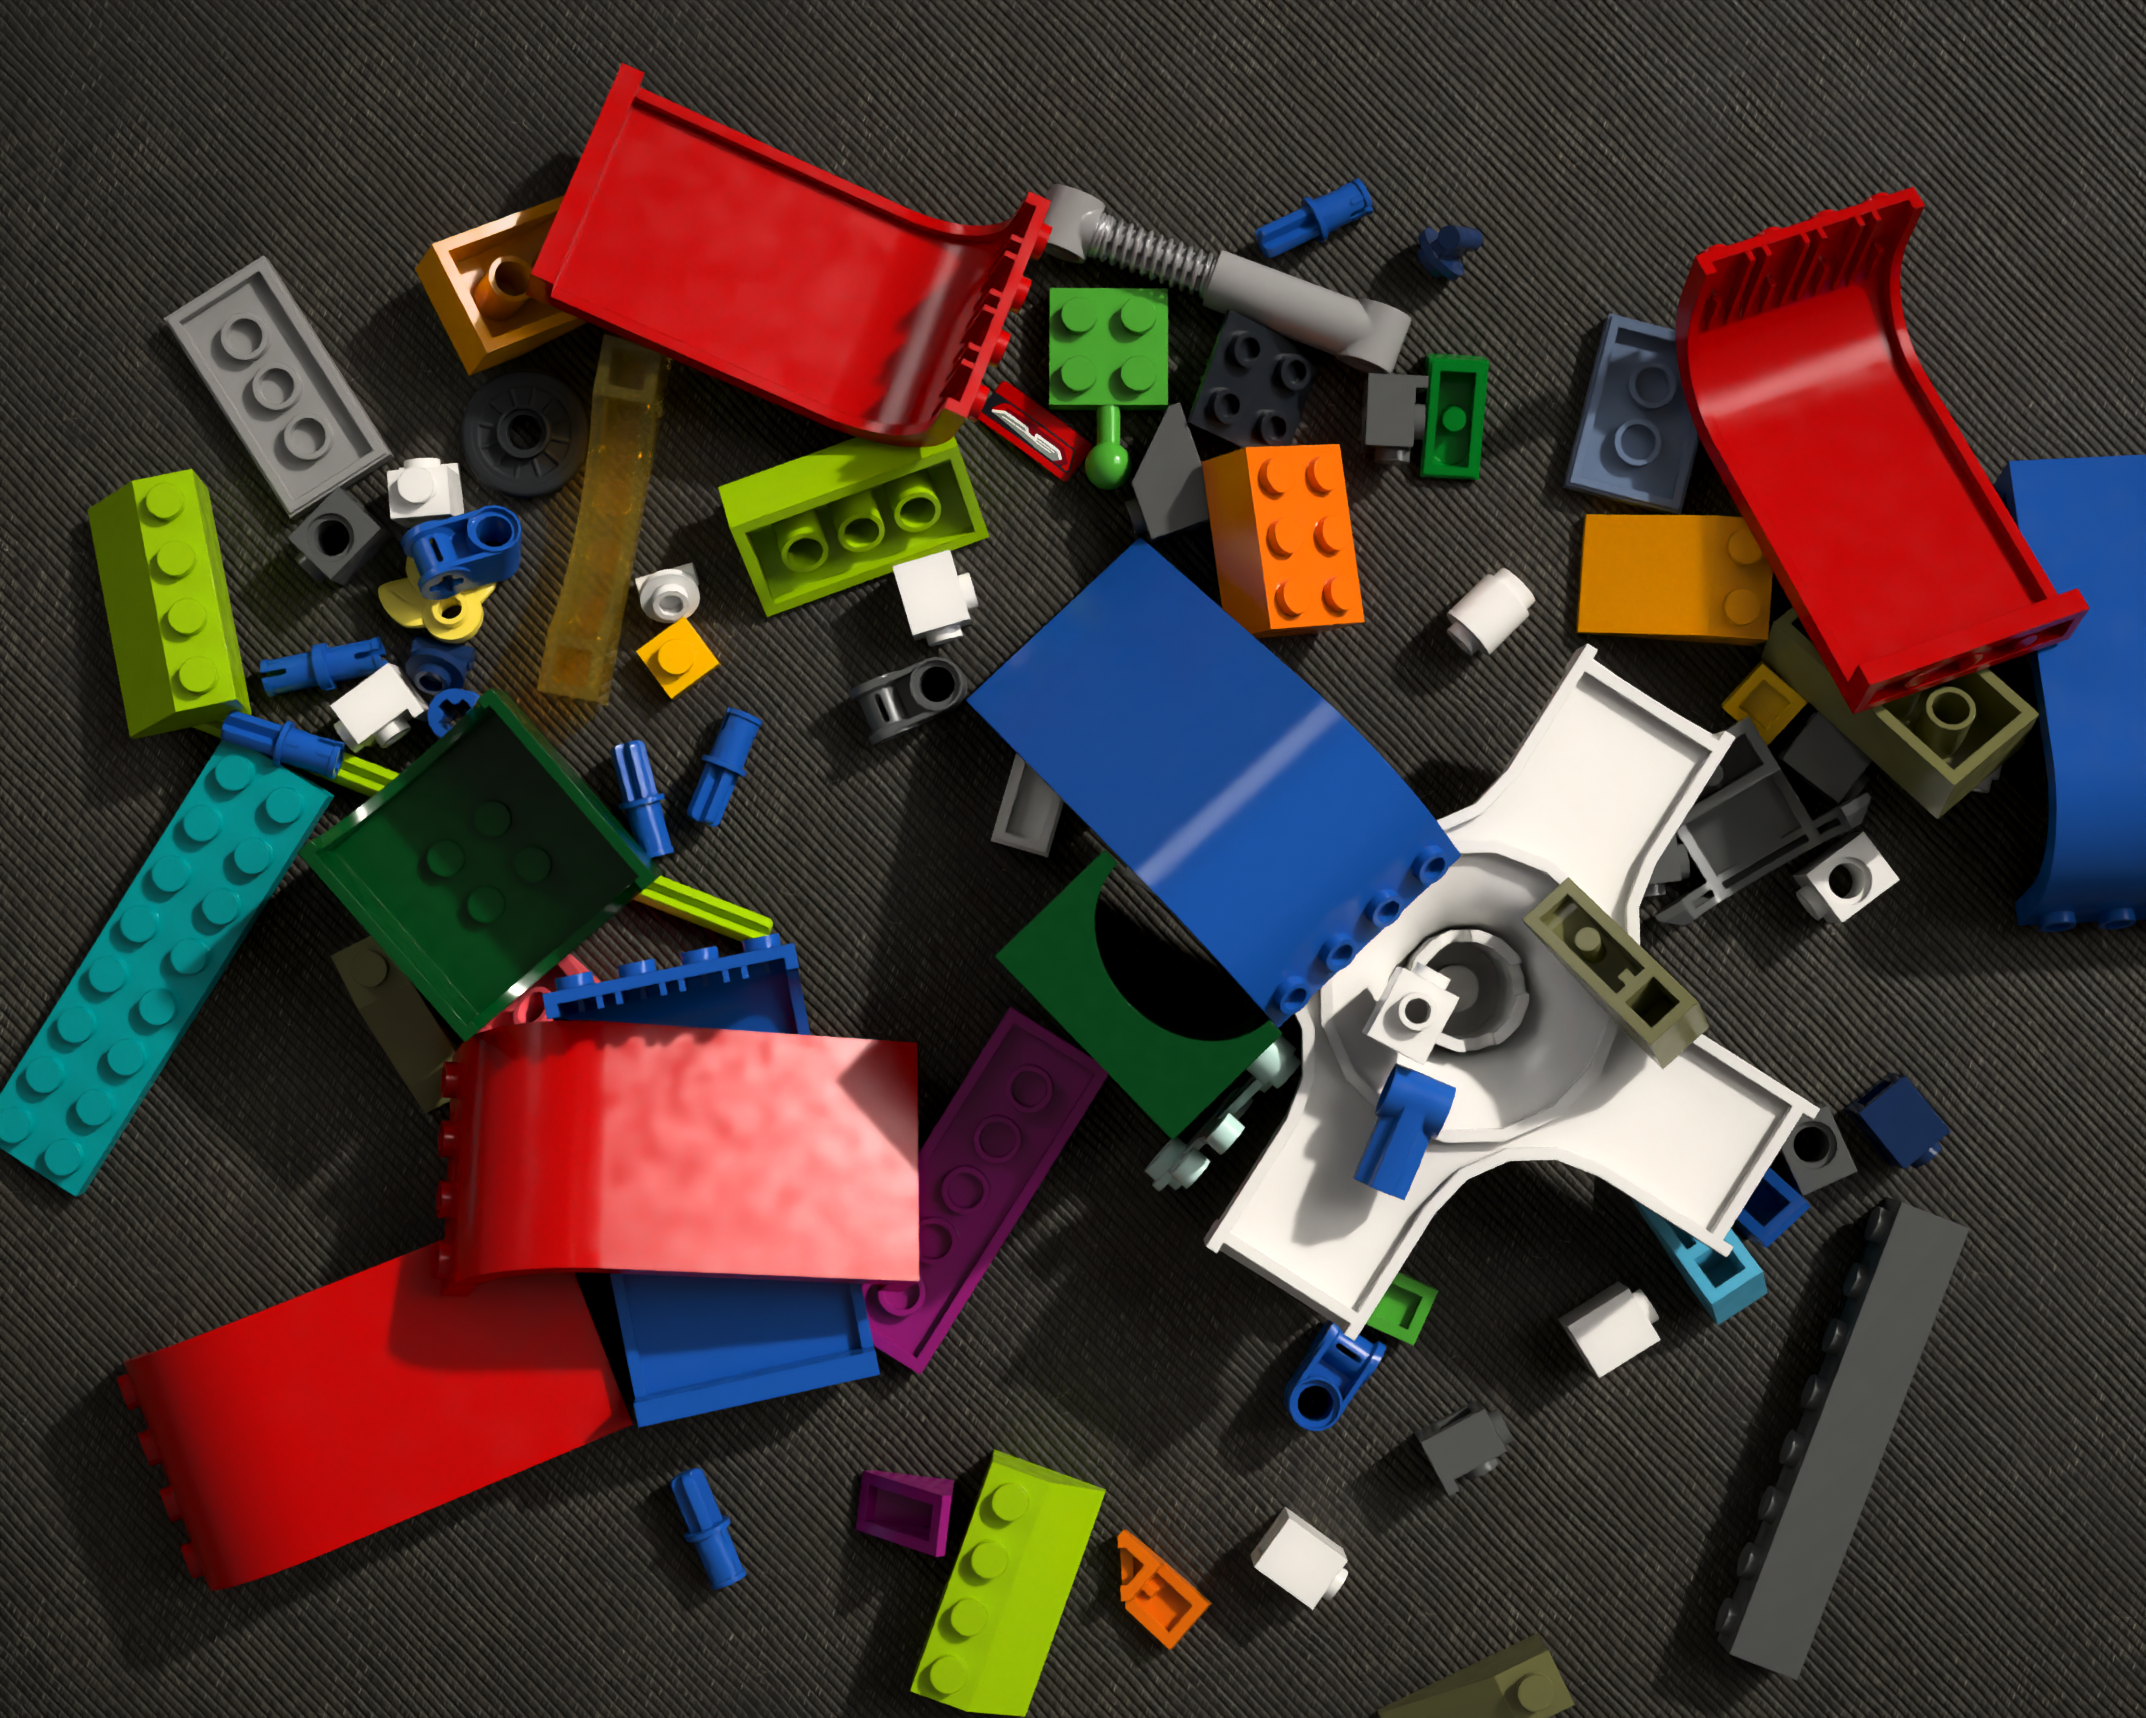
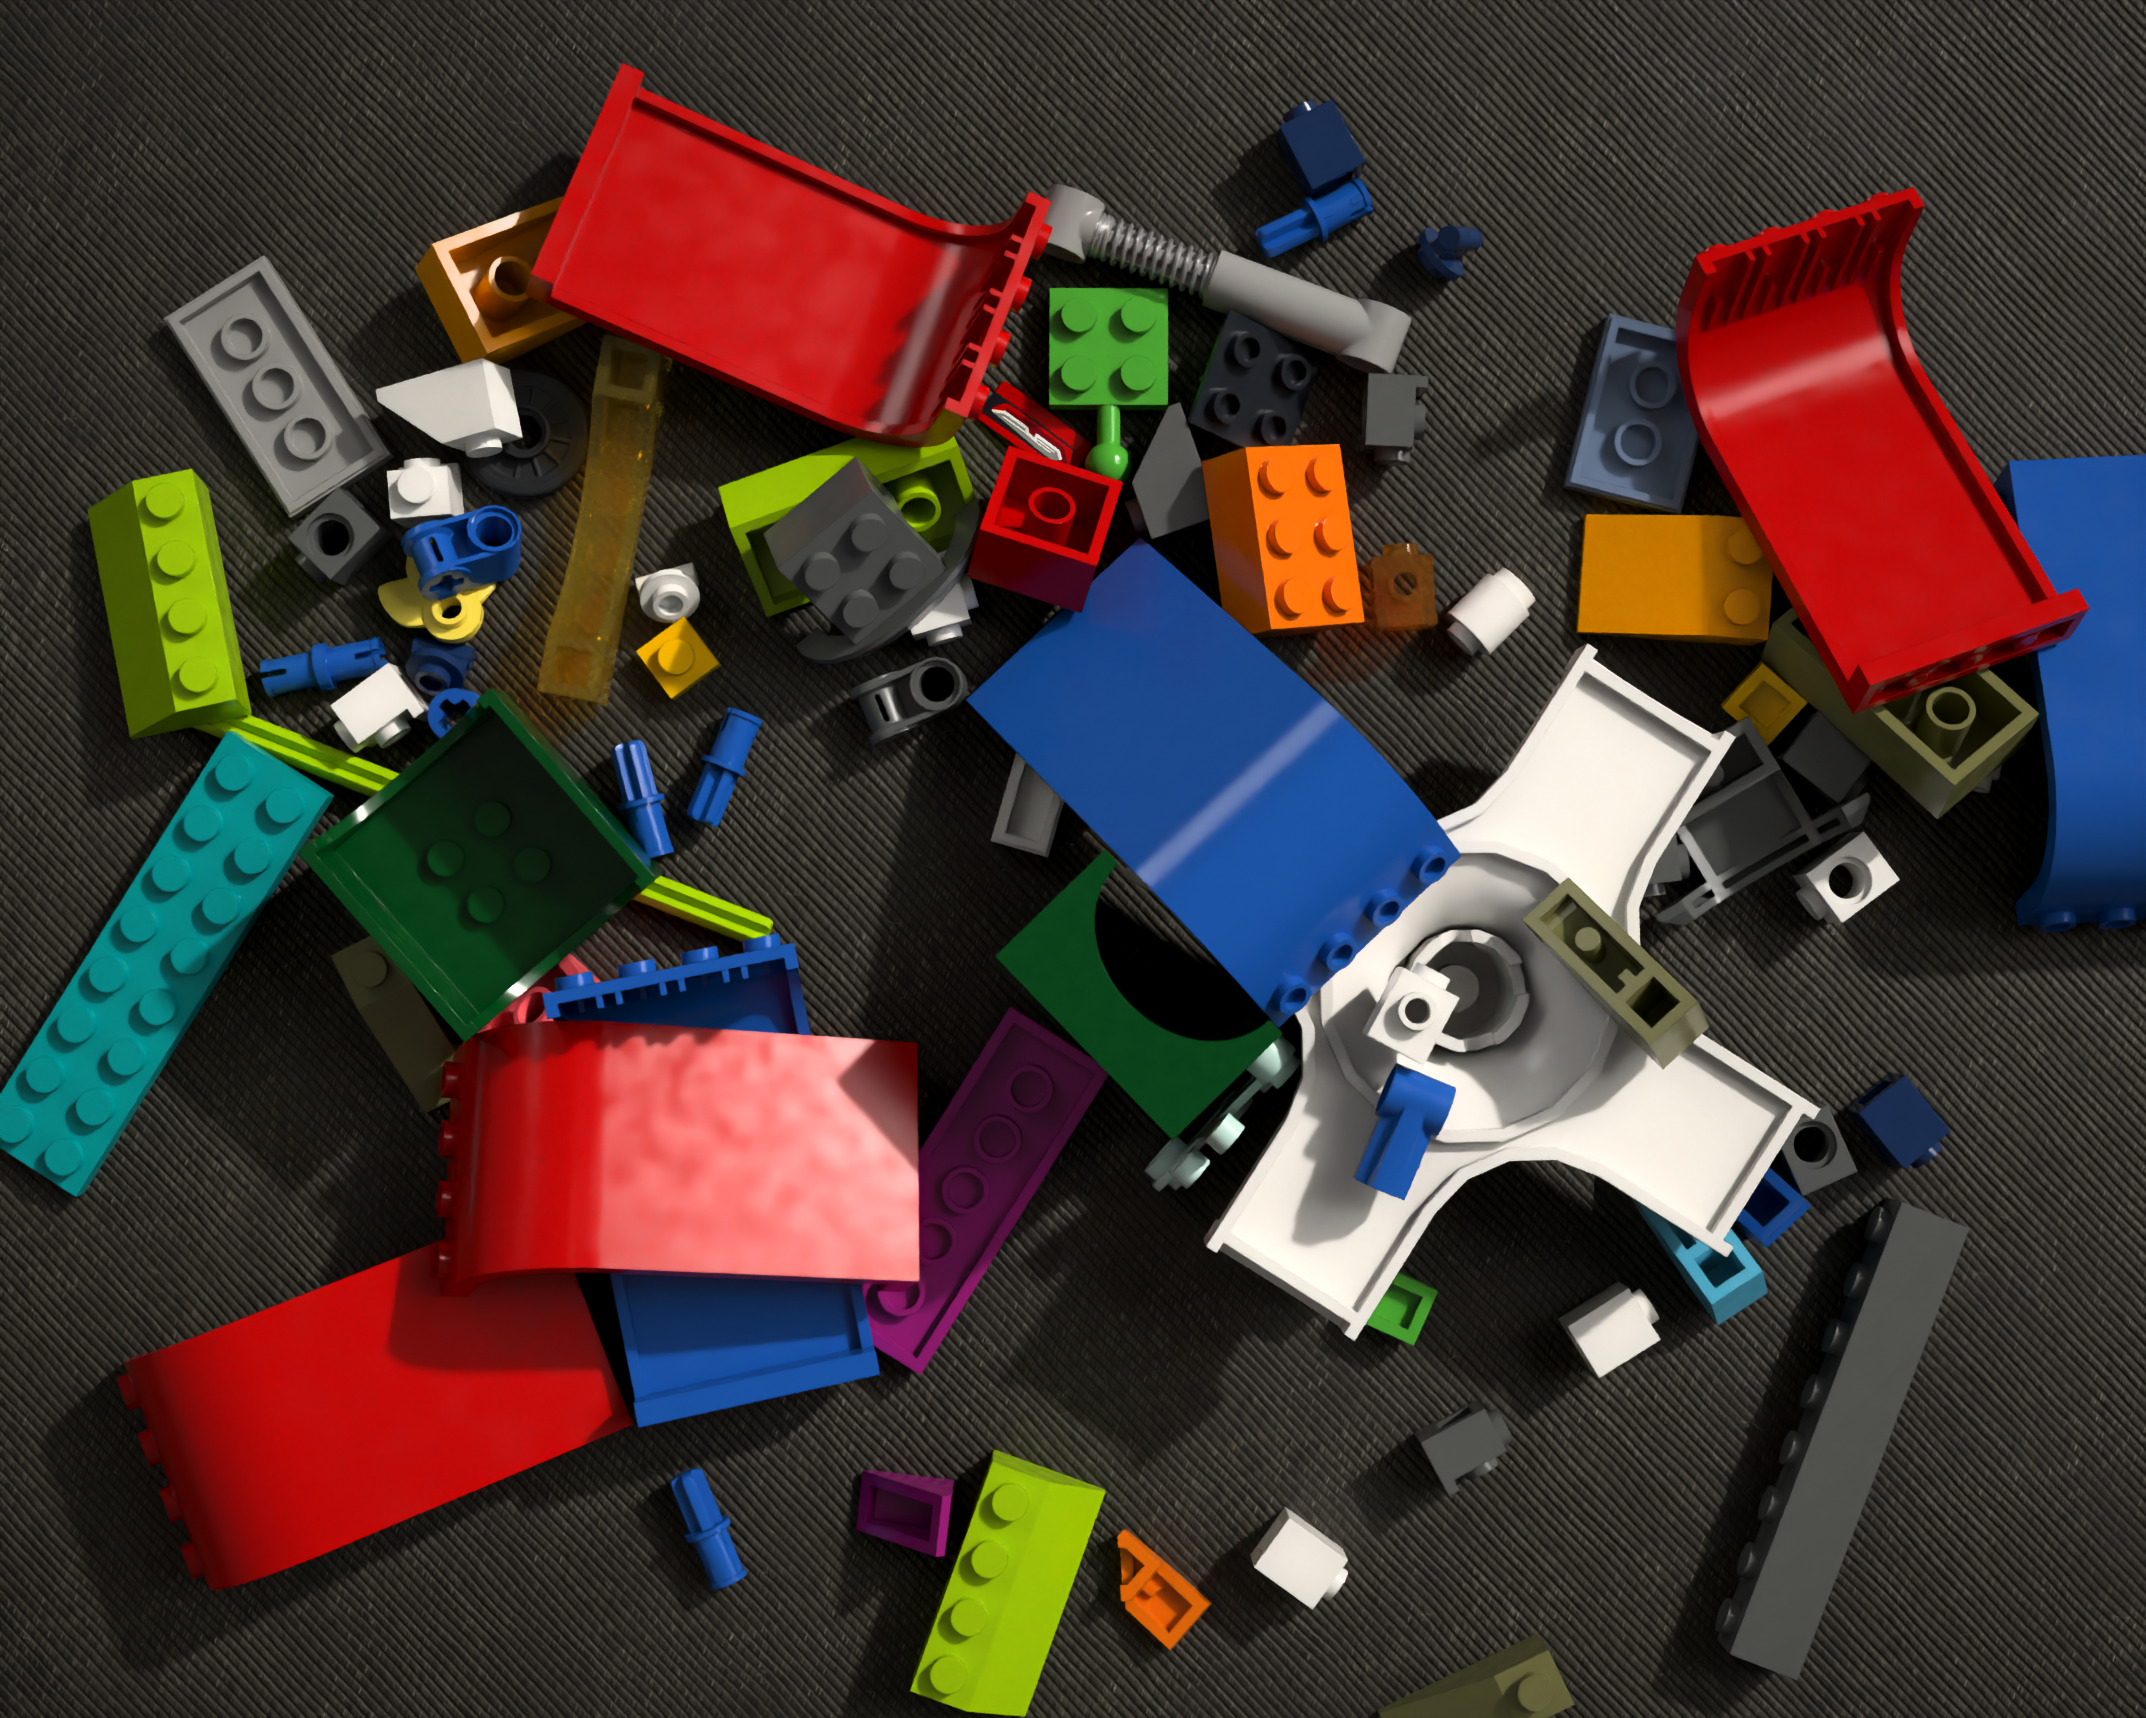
blue axle [221,711,346,779] -> none
blue piece [1284,1319,1386,1431] -> none
green slope [1419,353,1489,480] -> none
none -> white slope [376,358,523,458]
none -> dark grey piece [764,457,983,664]
none -> red brick [967,446,1123,613]
none -> dark blue brick [1275,99,1366,199]
none -> clear orange brick [1368,543,1438,633]

